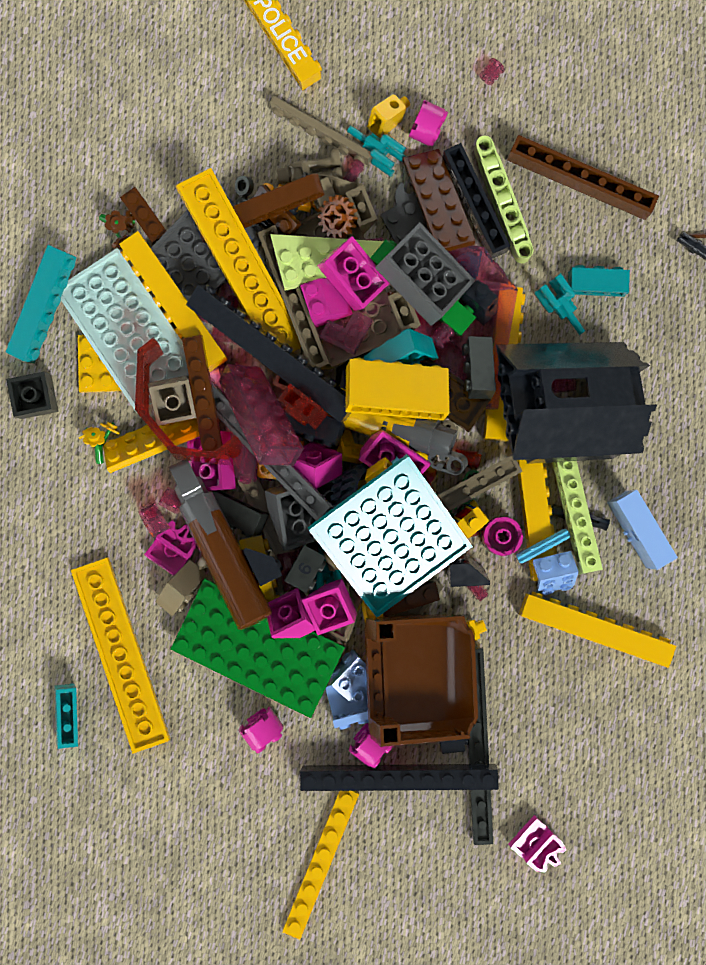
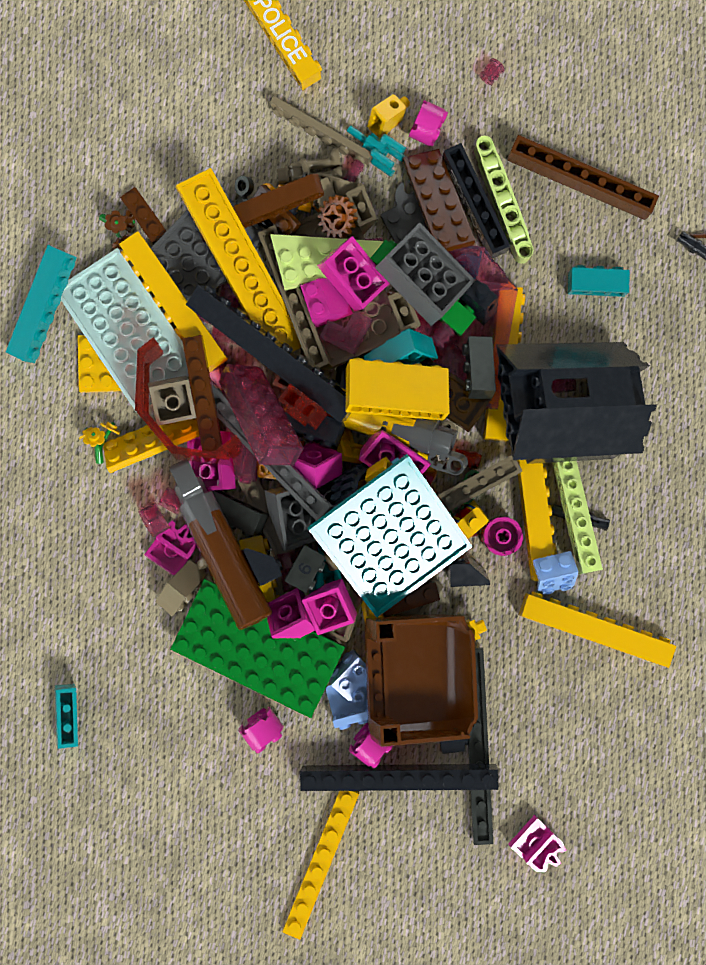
pearl dark grey brick [6,371,59,419] -> none
yellow plate [71,557,171,754] -> none
clear pink pin [467,586,489,601] -> none
medium azure axle [516,529,571,563] -> none
teal plant [534,273,586,335] -> none
light blue brick [607,490,678,570] -> none

